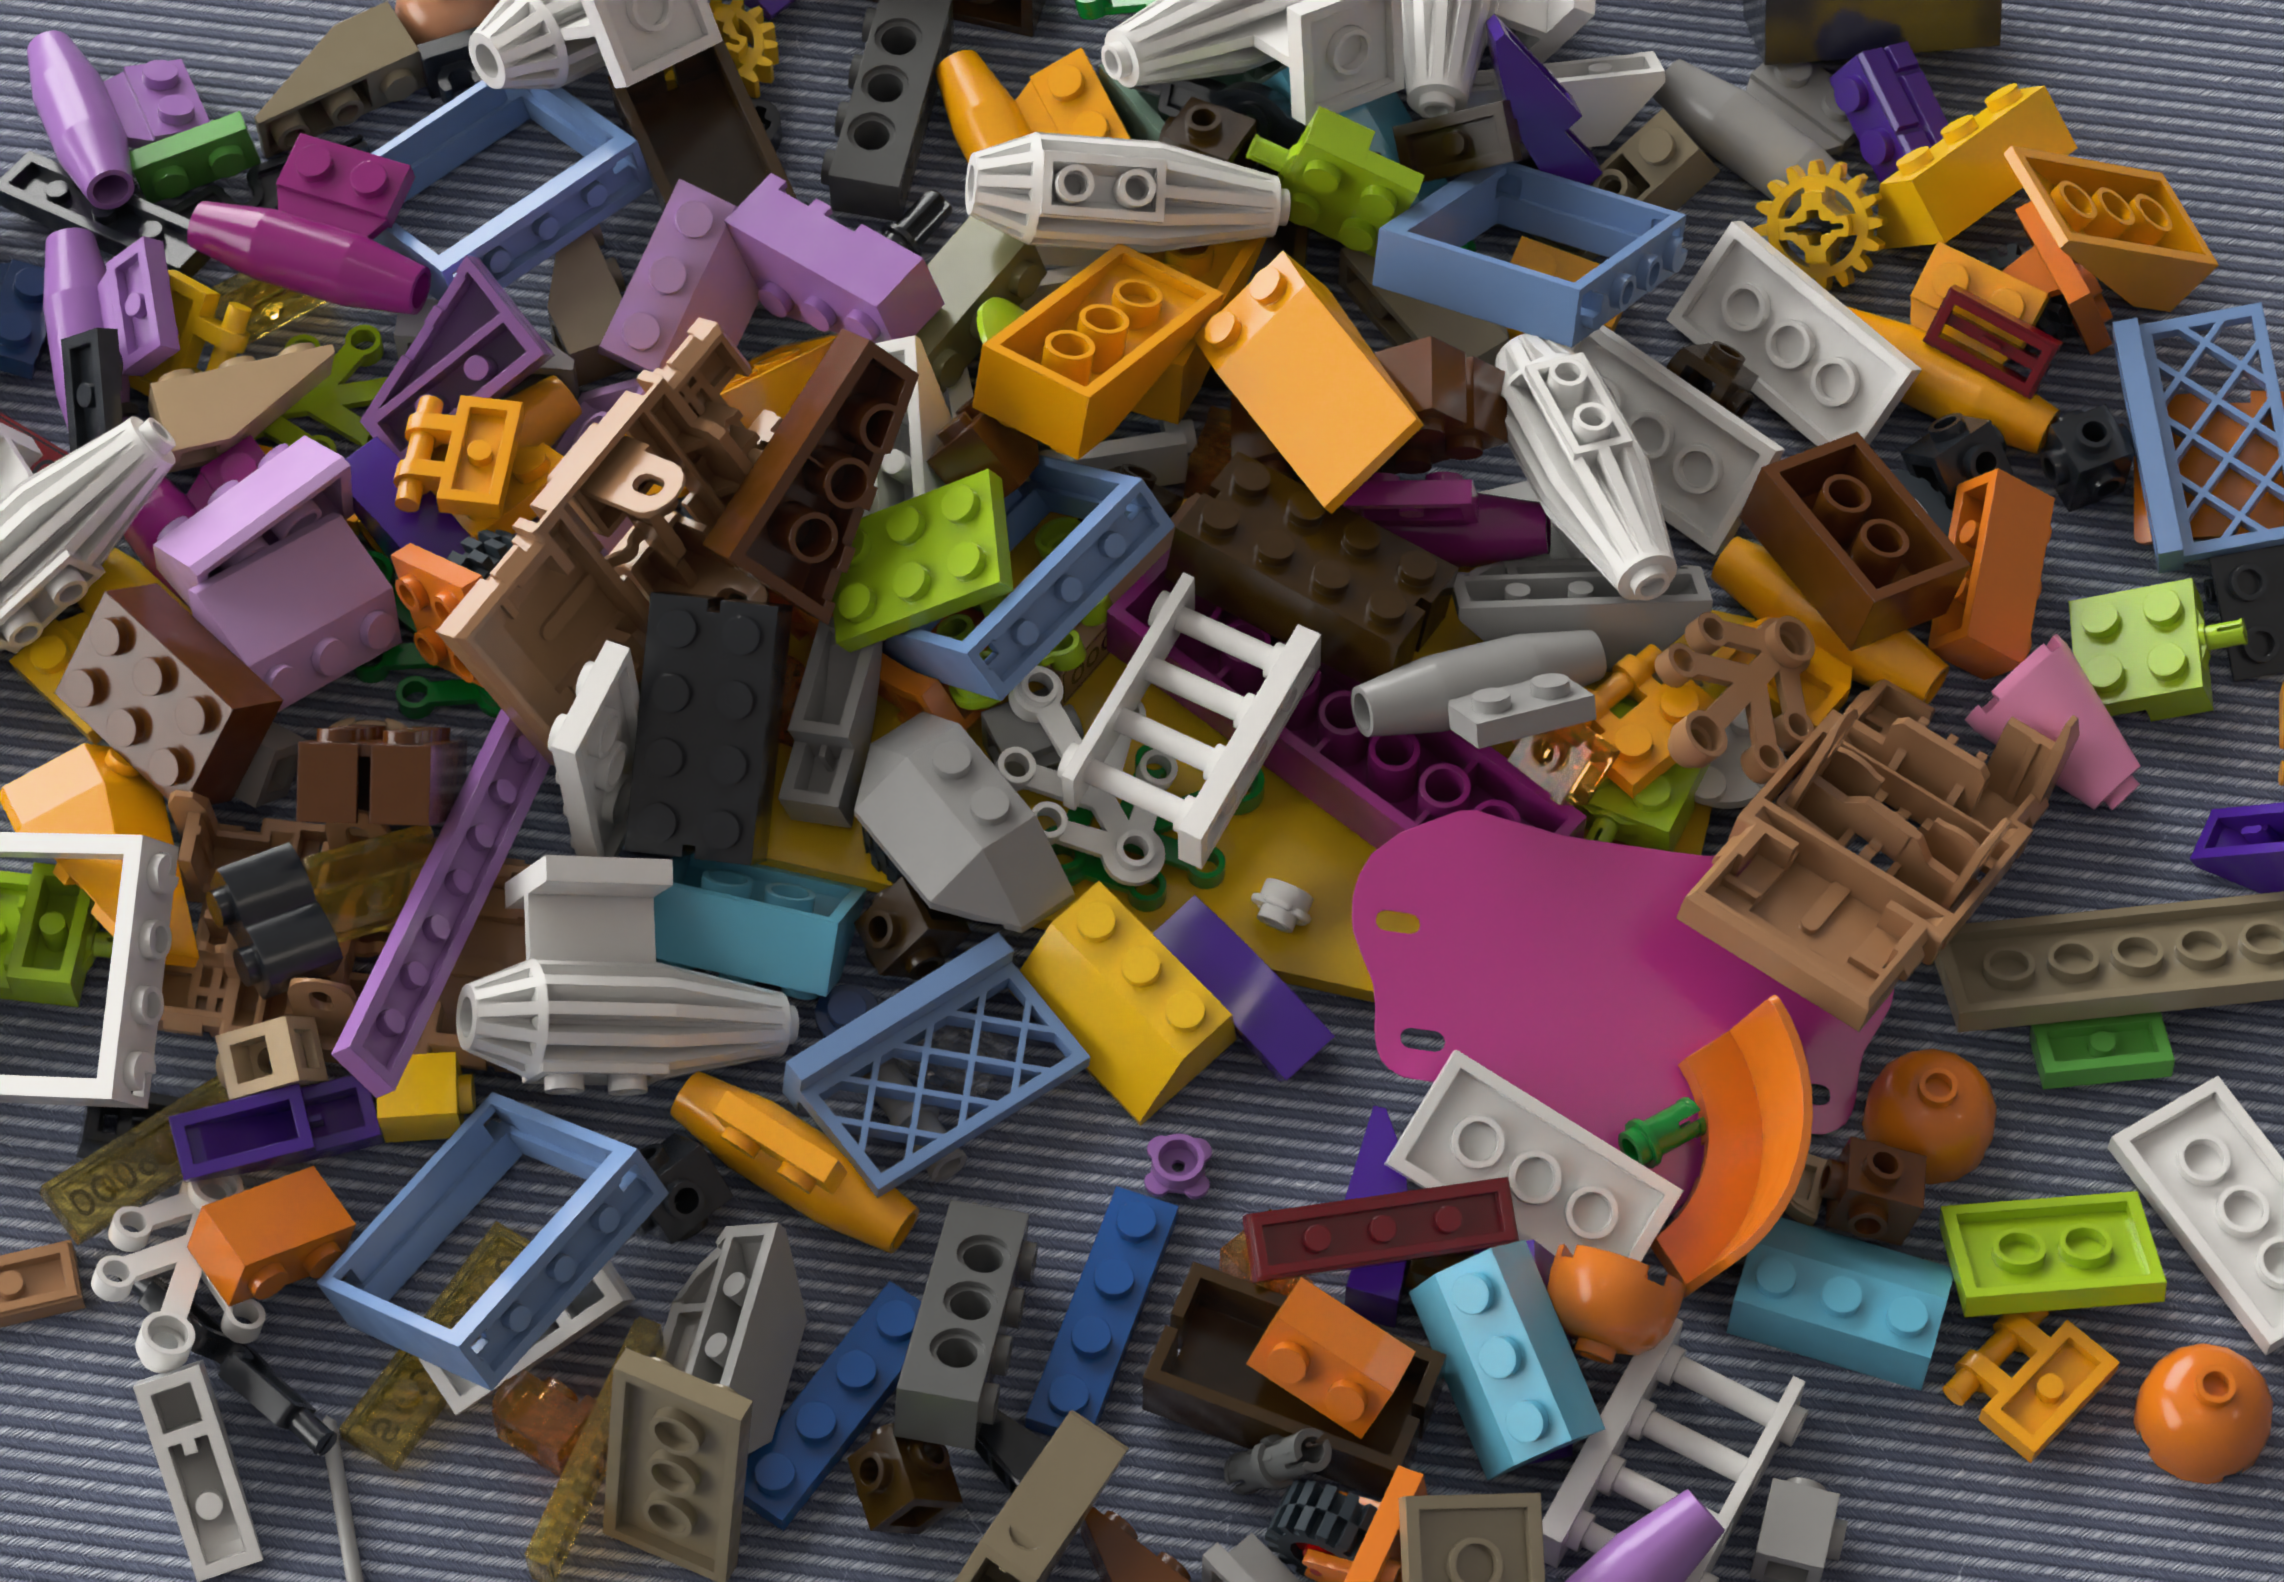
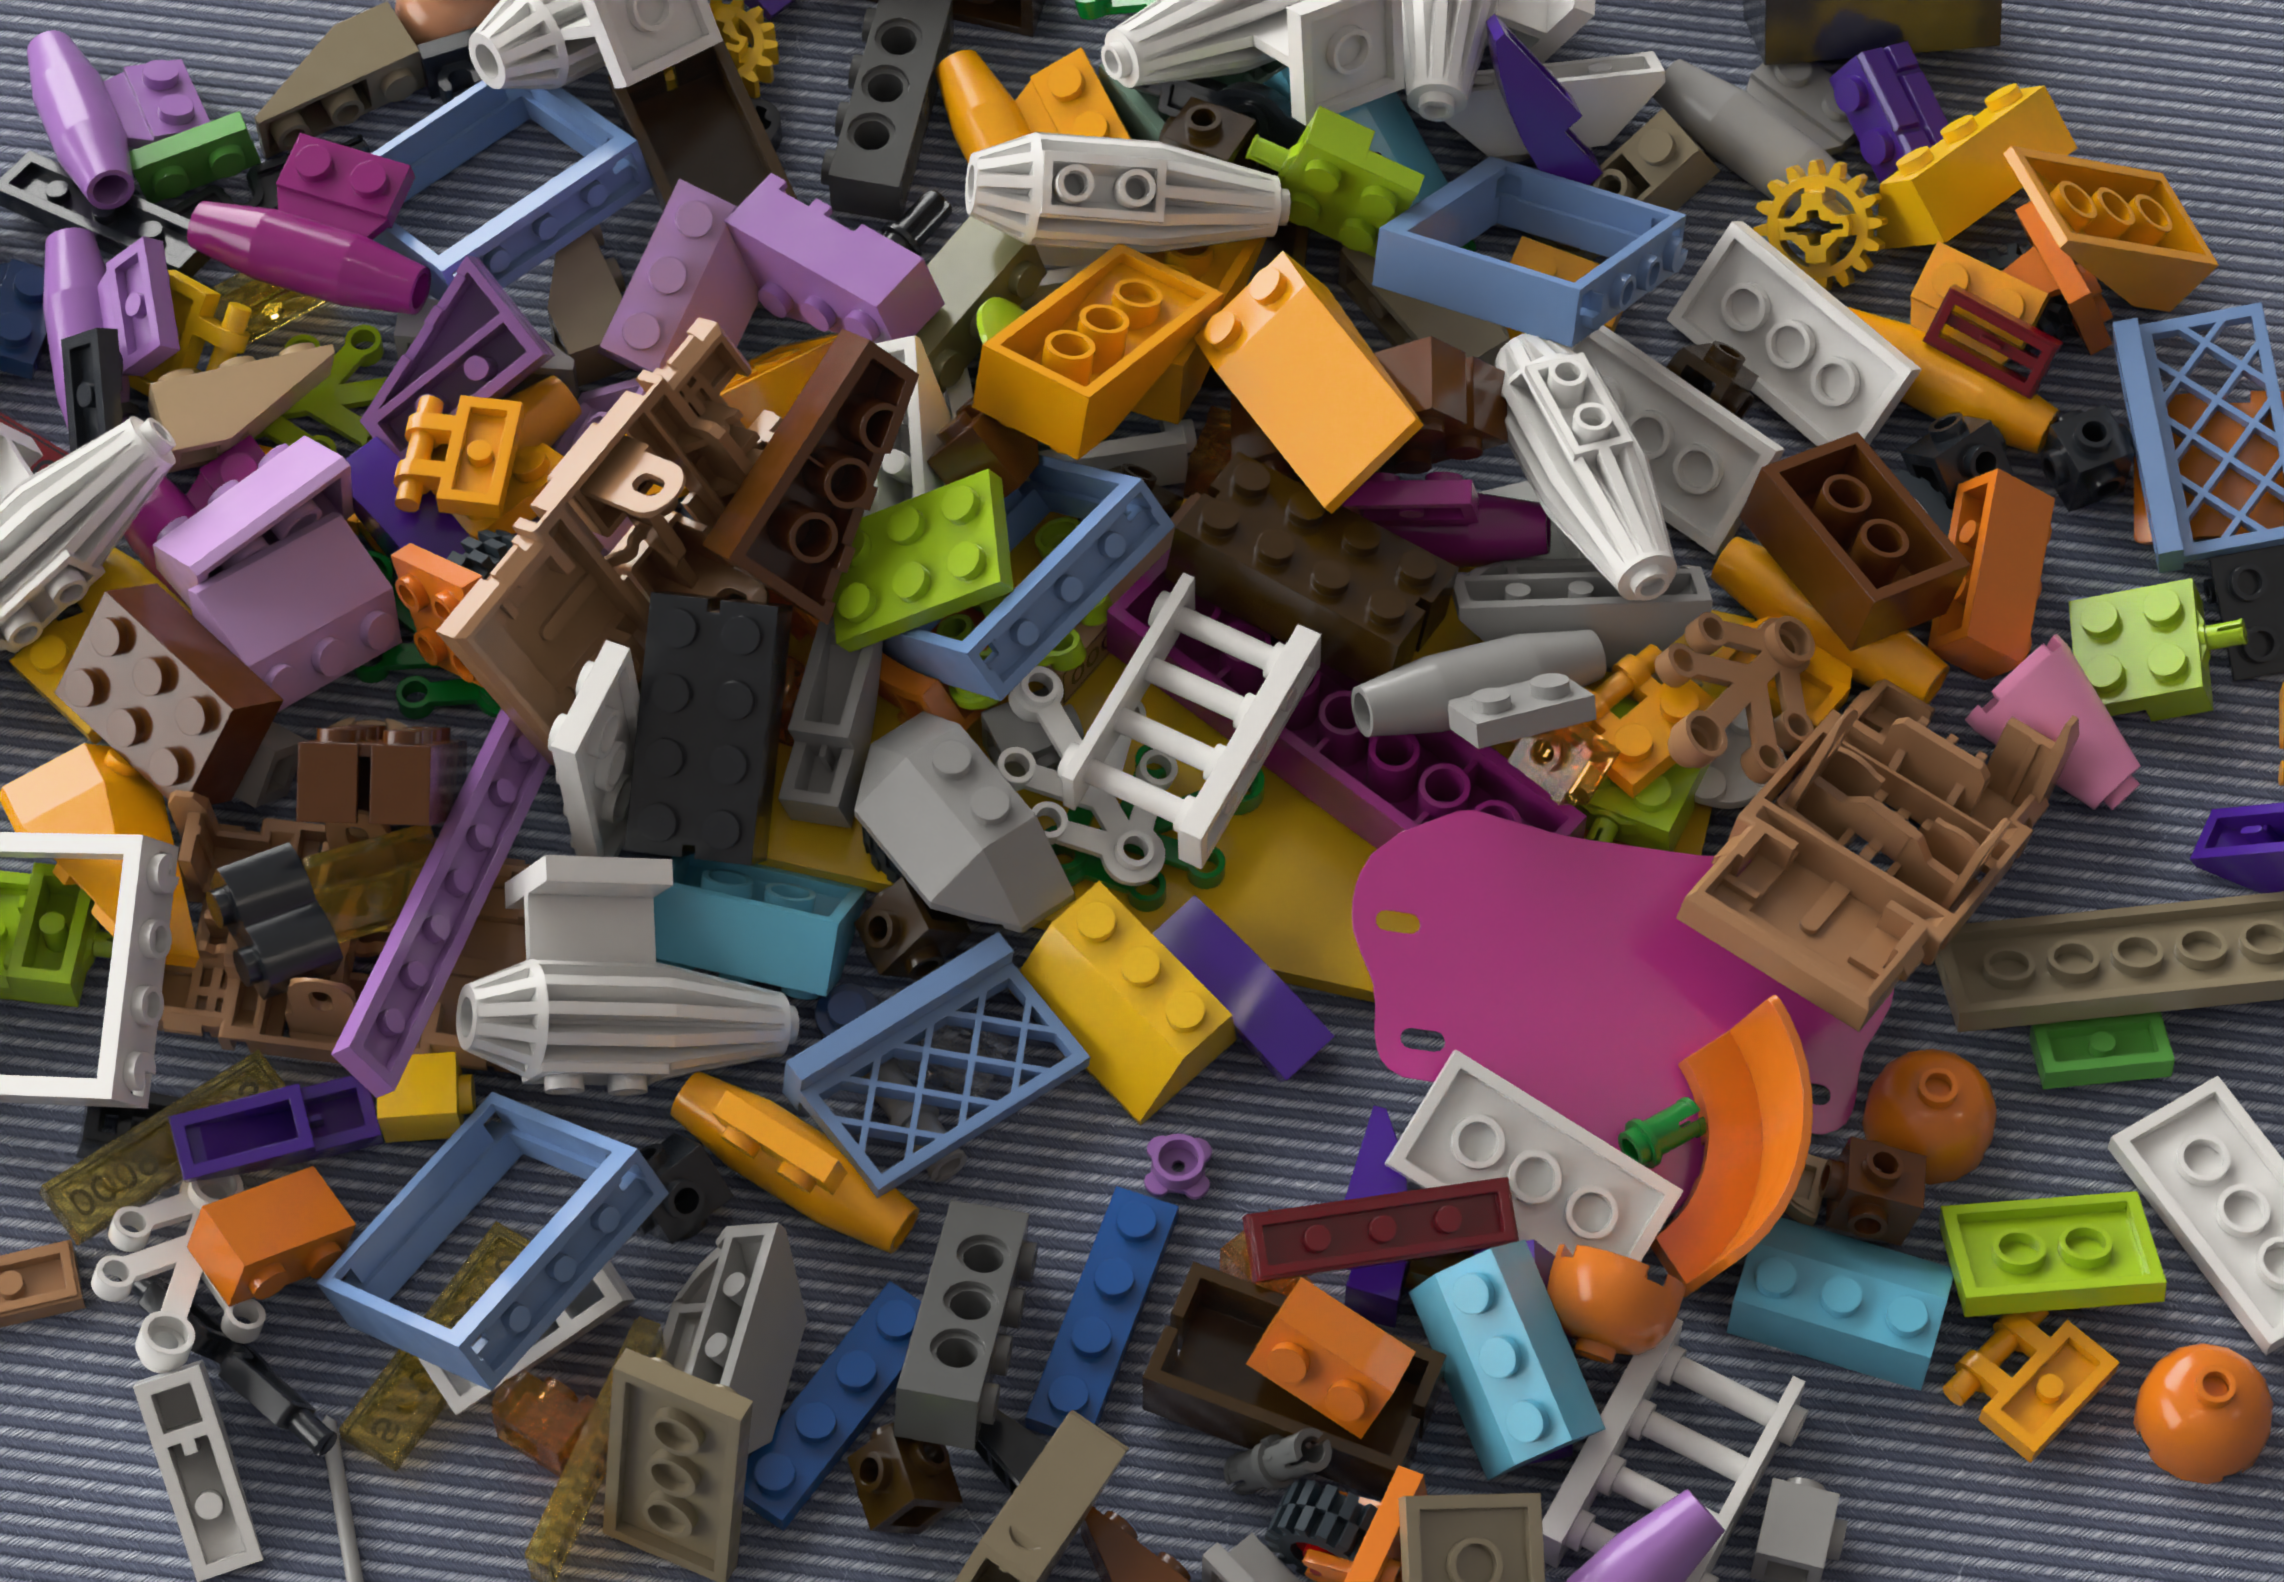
tan brick [215,1016,329,1100] -> none
white plate [1251,878,1314,933] -> none
dark brown plate [1392,100,1522,184] -> none

